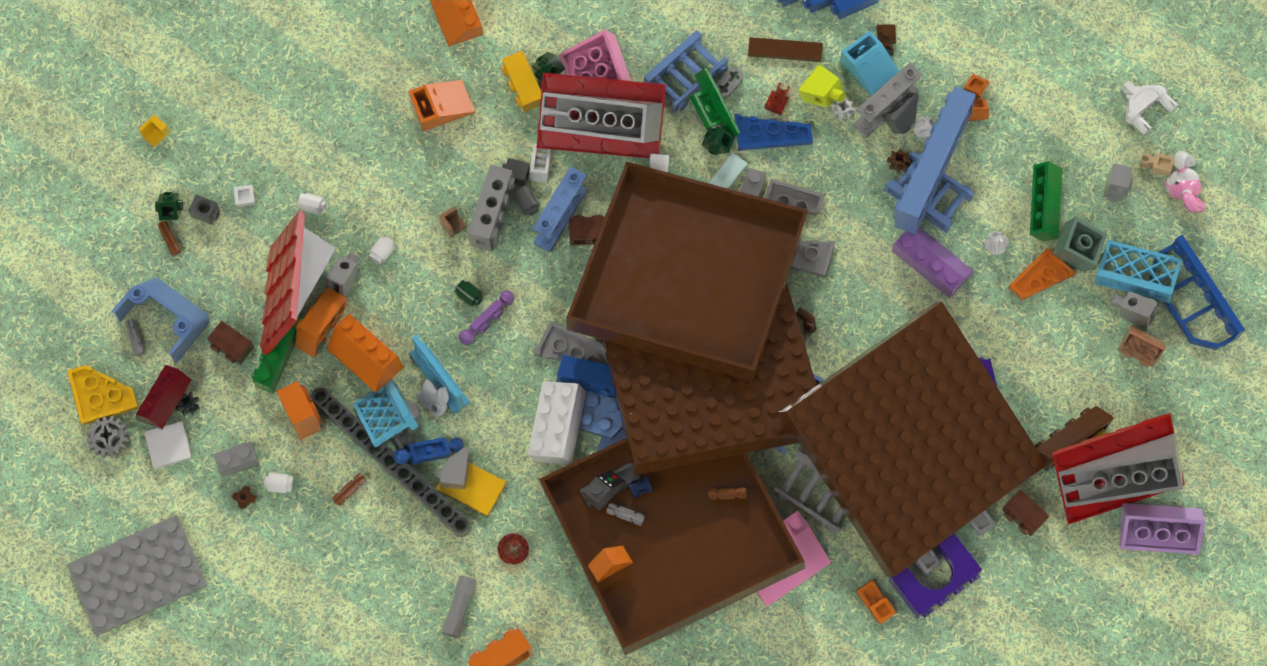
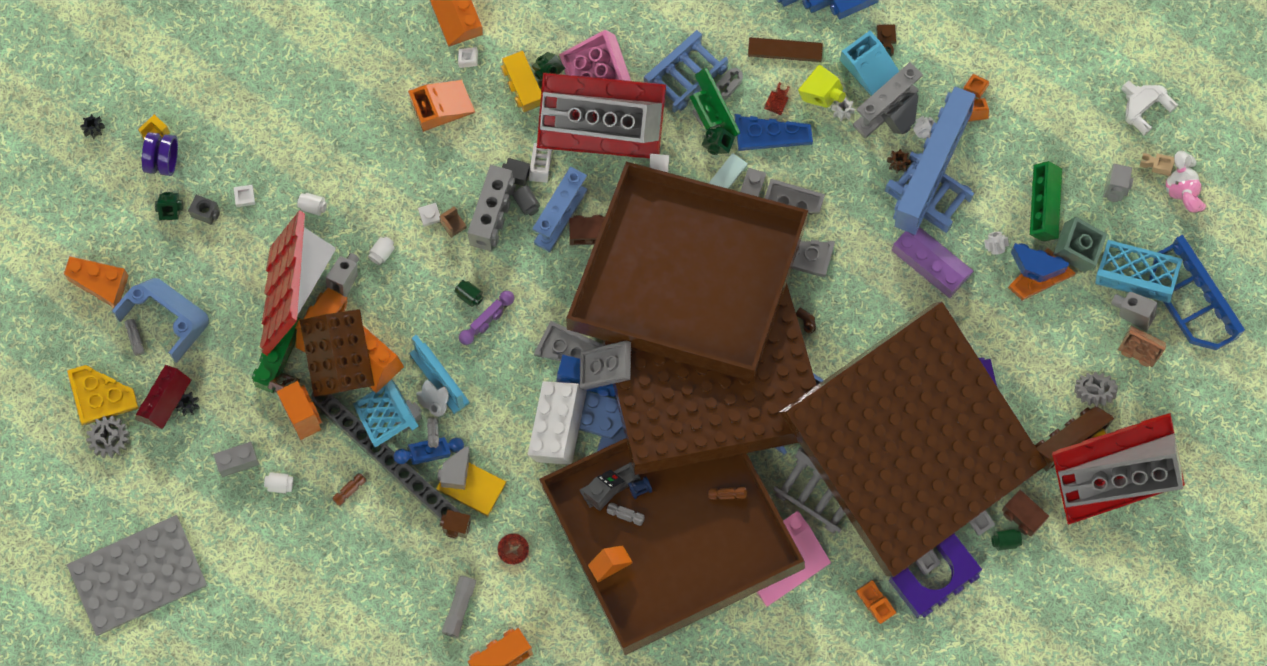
white tile [145,421,192,469] -> none
dark orange axle [158,221,181,256] -> none
copper brick [207,321,254,365] -> none
reddish brown plate [232,486,256,509] -> none
dark grey wheel [393,429,414,449] -> none
lavender slope [1120,503,1205,554] -> none
none -> orange wedge [64,256,129,308]
none -> black gear [80,114,105,139]
none -> dark purple wheel [142,132,178,176]
none -> reddish brown tile [268,373,300,392]
none -> reddish brown brick [300,309,374,397]
none -> white plate [418,203,440,227]
none -> light grey axle [427,417,439,448]
none -> reddish brown brick [440,510,472,539]
none -> white tile [458,47,478,68]
none -> light grey tile [580,341,631,390]
none -> dark green brick [991,529,1022,551]
none -> blue slope [1011,243,1069,282]
none -> light grey gear [1075,372,1118,407]

